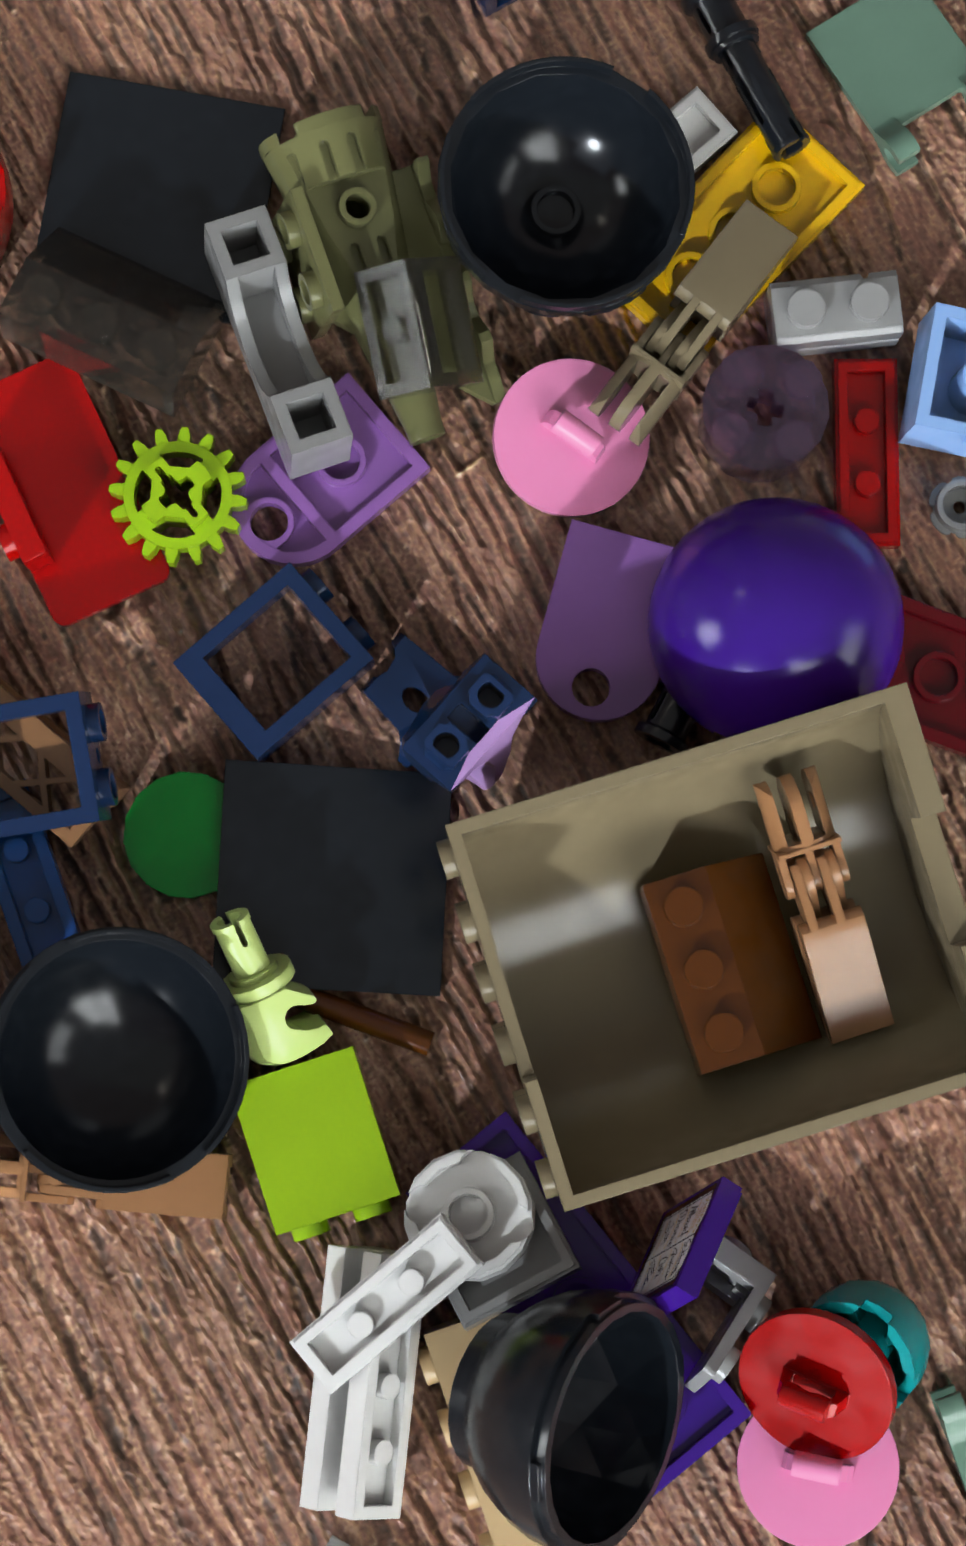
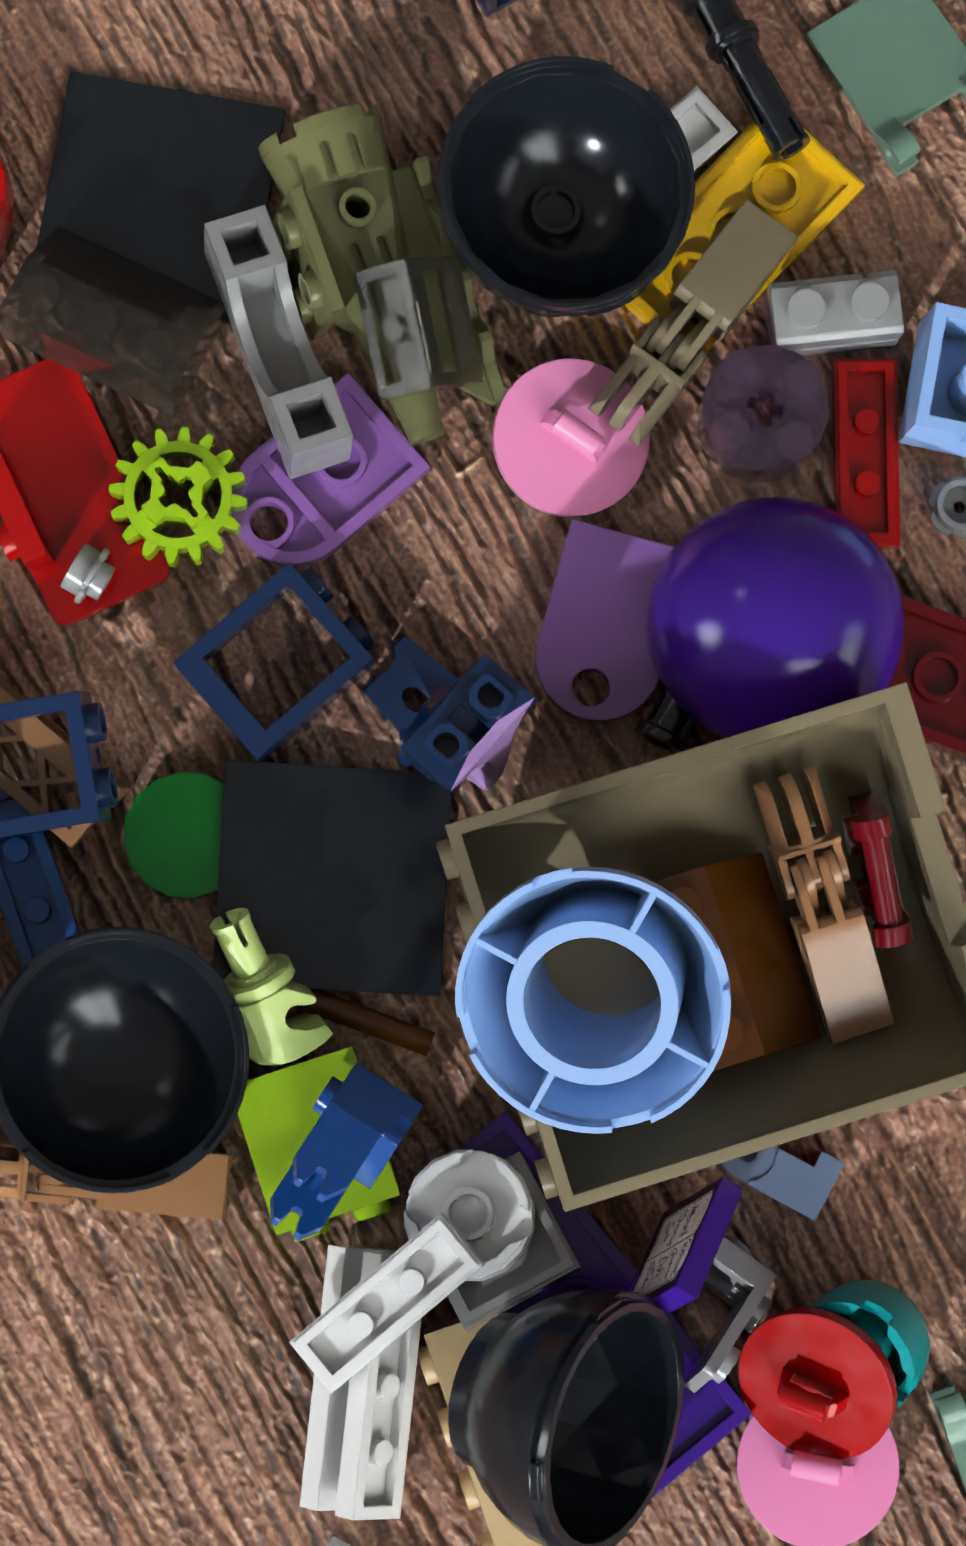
none -> light grey plate [60,543,116,604]
none -> blue piece [270,1063,423,1241]
none -> light blue cone [455,867,732,1134]
none -> sand blue leg [720,1146,845,1221]
none -> dark red plate [842,791,913,948]

